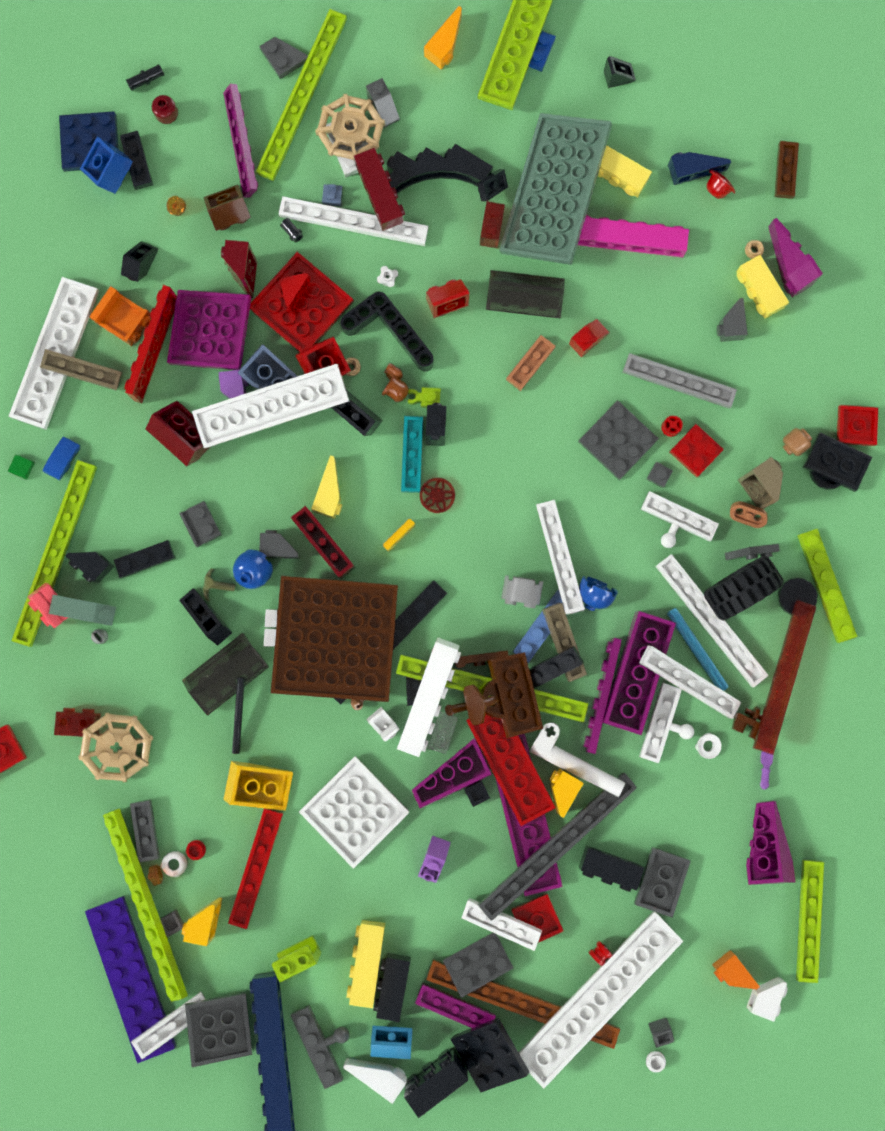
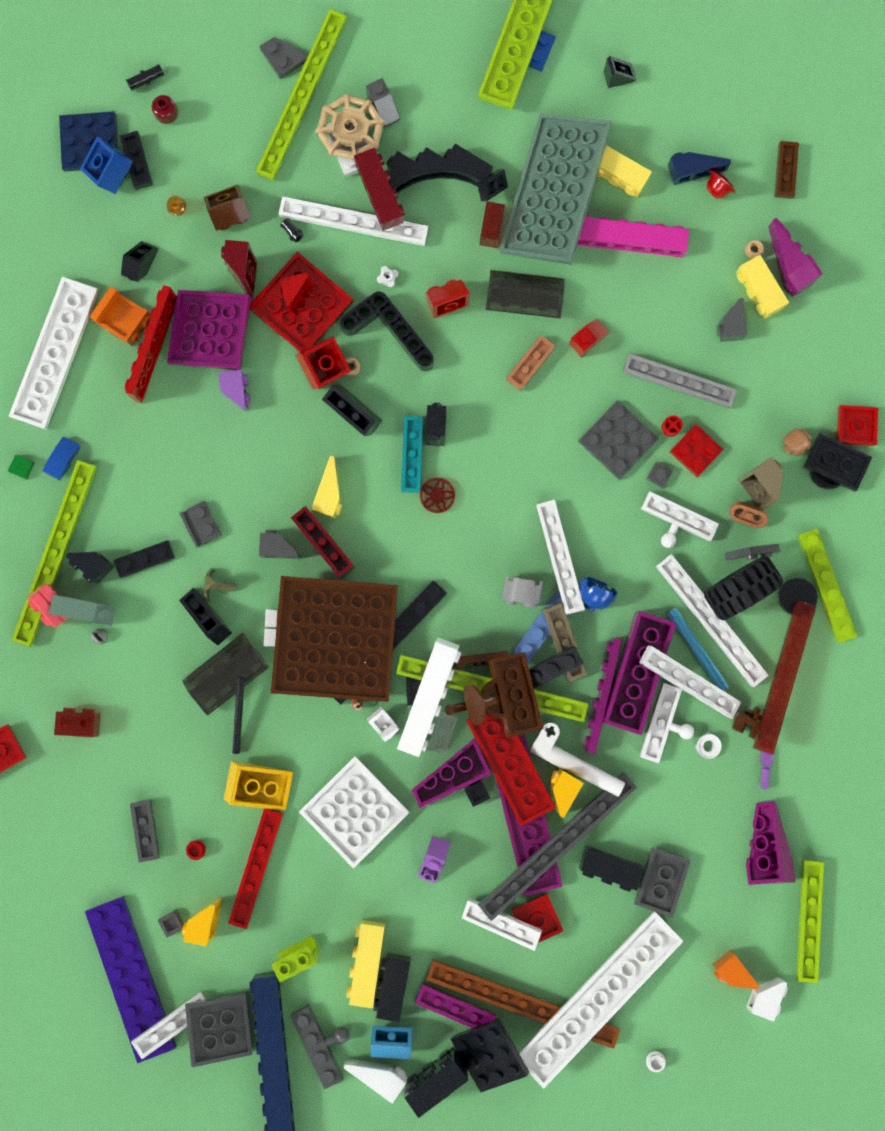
dark tan plate [40,349,122,391] -> none
tan plate [78,712,153,783] -> none
lime plate [103,808,188,1001] -> none
dark red slope [145,401,210,467] -> none
clear orange tile [148,865,163,886] -> none
white piece [161,851,187,877] -> none
white plate [192,364,350,448] -> none
magenta plate [223,83,258,198] -> none
blue cylinder [233,549,273,589] -> none
sand blue wedge [237,344,298,389] -> none
sand blue tile [322,184,343,207] -> none
dark orange piece [381,363,409,402] -> none
yellow tile [383,519,415,552] -> none
lime plate [408,387,441,408] -> none
light orange slope [424,6,462,69] -> none
dark grey plate [442,932,514,998] -> none
red wheel [588,941,613,966] -> none
dark grey slope [648,1018,675,1048] -> none

